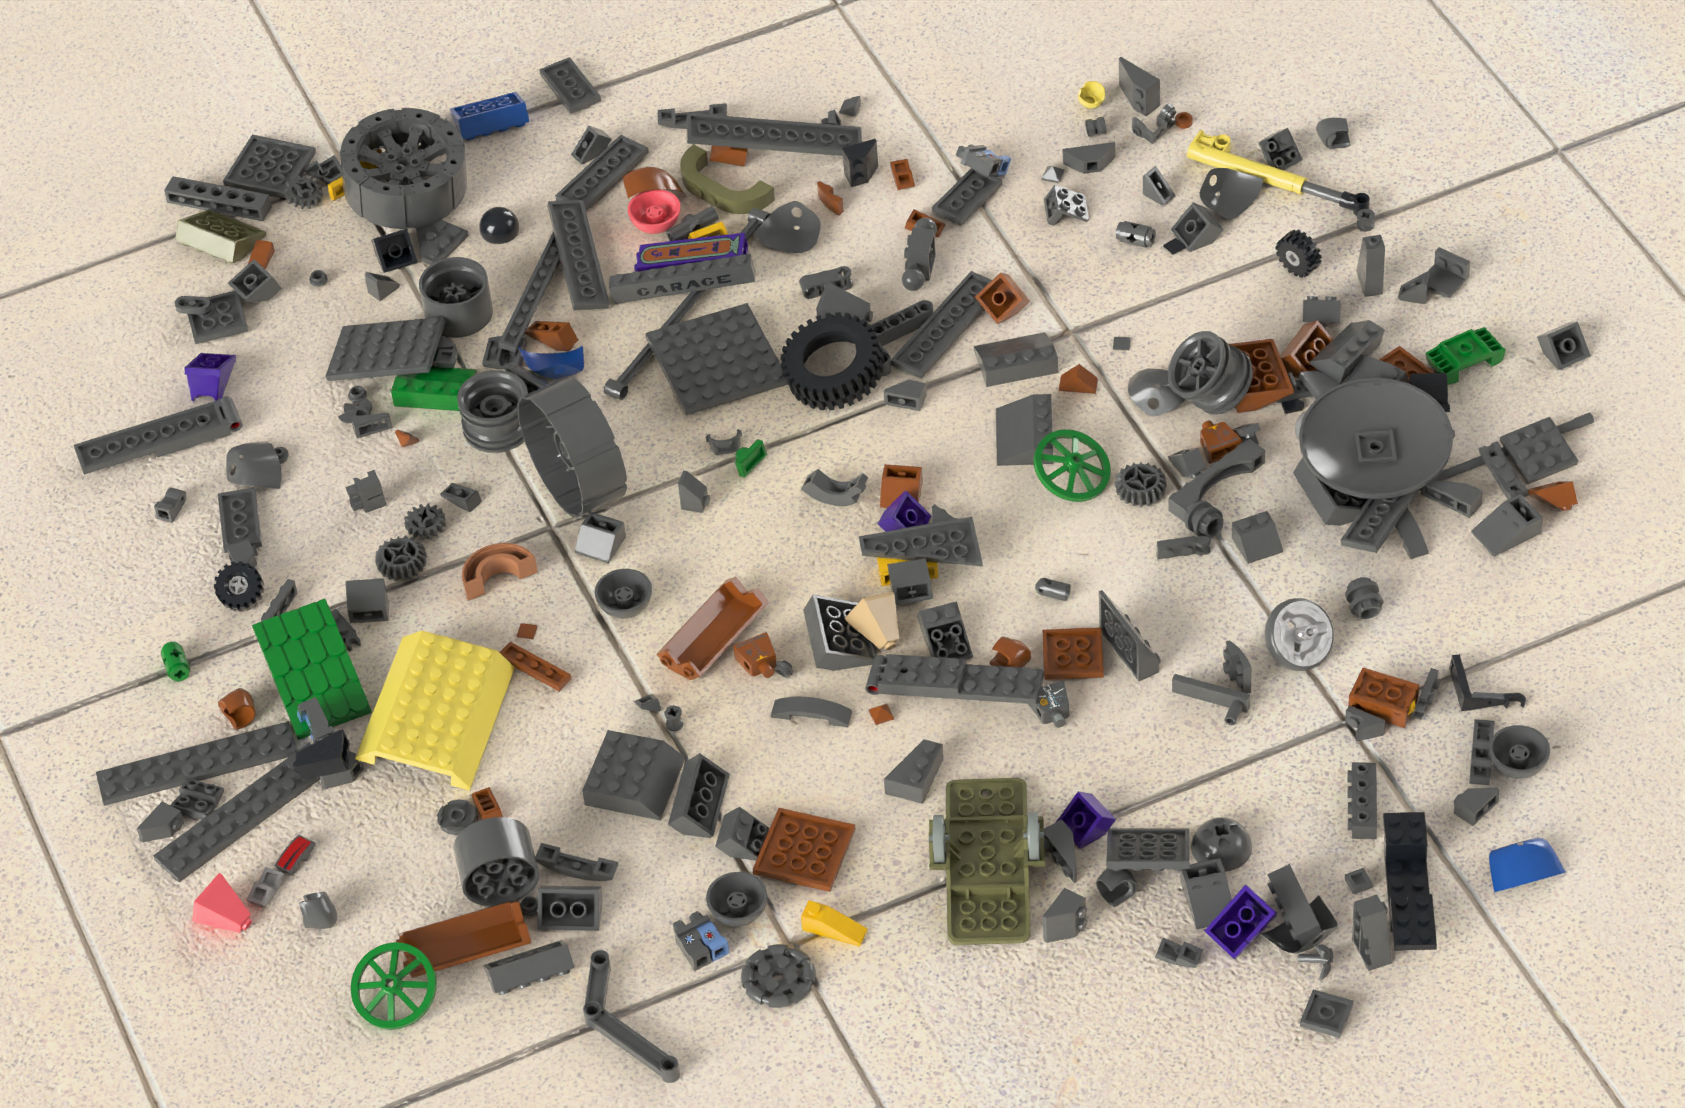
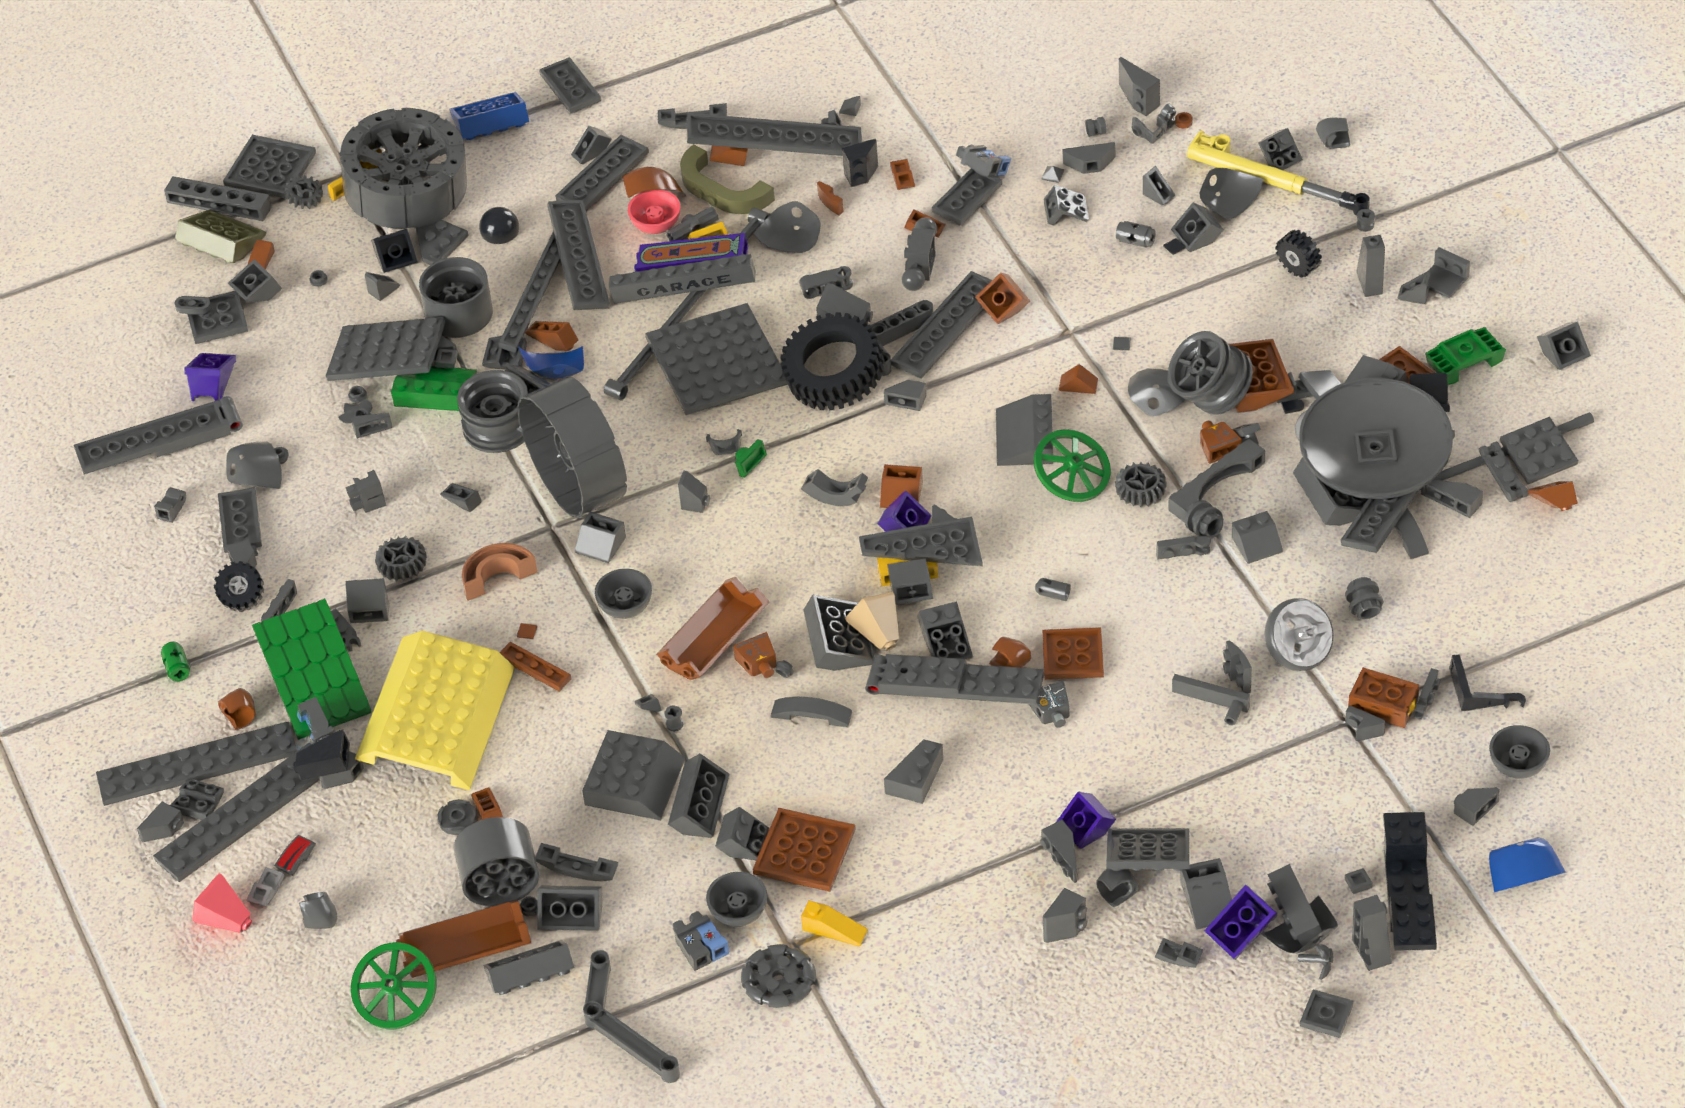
dark grey slope [304,155,342,184] -> none
dark orange slope [395,430,419,447] -> none
dark grey gear [404,503,446,540] -> none
dark orange slope [869,704,894,725] -> none
olive piece [929,778,1045,945] -> none
dark grey slope [974,332,1058,387] -> none
light yellow hair [1078,81,1106,109] -> none
dark grey slope [1099,590,1161,681] -> none
dark grey slope [1168,448,1206,478] -> none
dark grey piece [1191,817,1252,872] -> none
dark orange slope [1280,320,1333,378] -> none
dark grey slope [1303,296,1340,323] -> none
dark grey slope [1310,320,1385,383] -> none
dark grey brick [1347,762,1377,839] -> none
dark grey slope [1469,719,1495,785] -> none
dark grey slope [1471,494,1543,557] -> none

